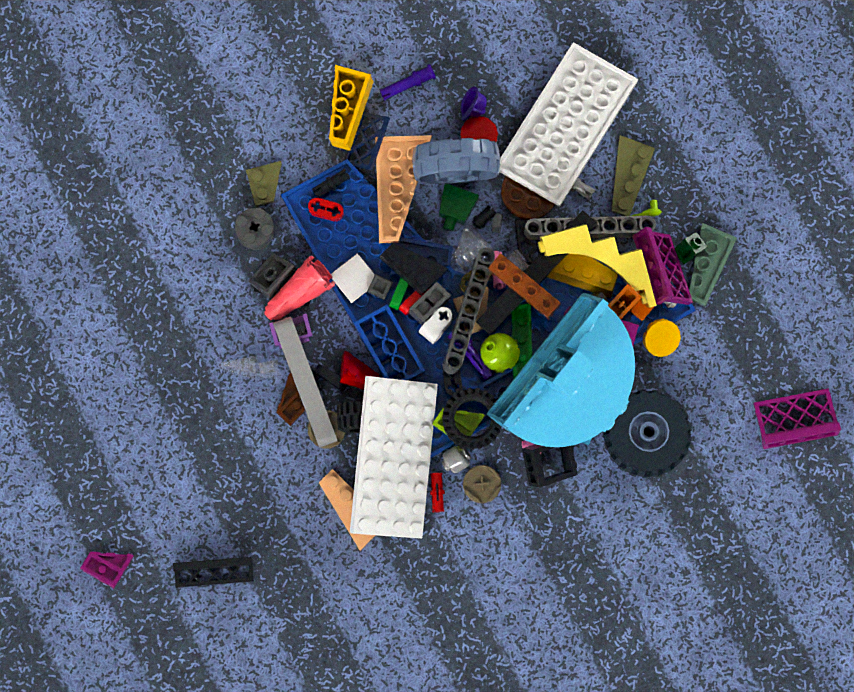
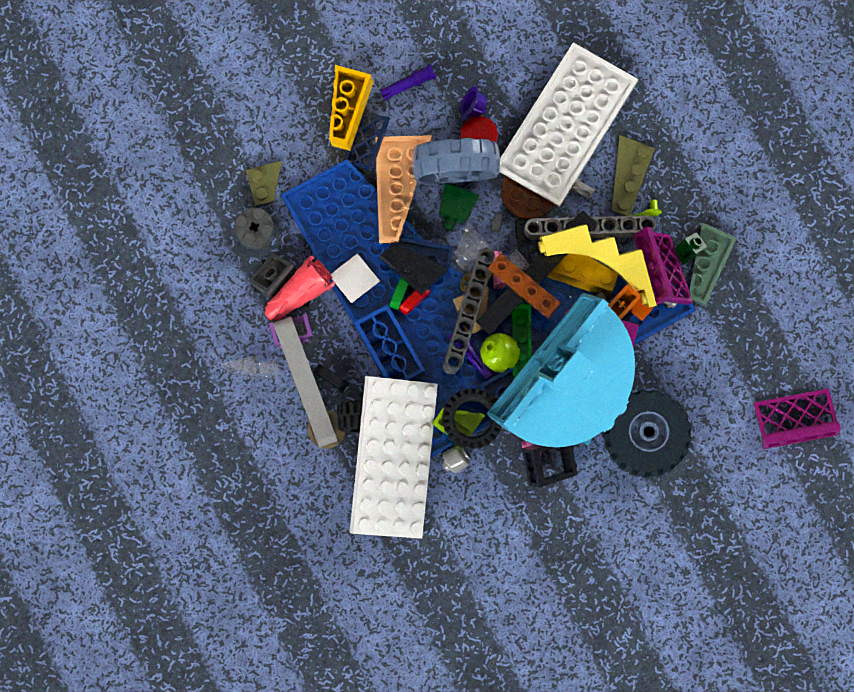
magenta wing [80,551,134,589] -> none
black fence [173,557,254,588] -> none
reddish brown wing [276,373,305,427] -> none
red beam [308,198,344,222] -> none
black pin [312,169,350,198] -> none
light nougat wing [319,469,376,551] -> none
red wing [340,351,380,390] -> none
dark grey tile [367,274,393,300] -> none
dark grey brick [409,282,451,326] -> none
white piece [419,307,452,344] -> none
red pin [430,473,445,513] -> none
black beam [442,360,462,397] -> none
dark tan tile [463,465,501,504] -> none
black pin [472,205,496,229] -> none
yellow tile [643,319,681,357] -> none

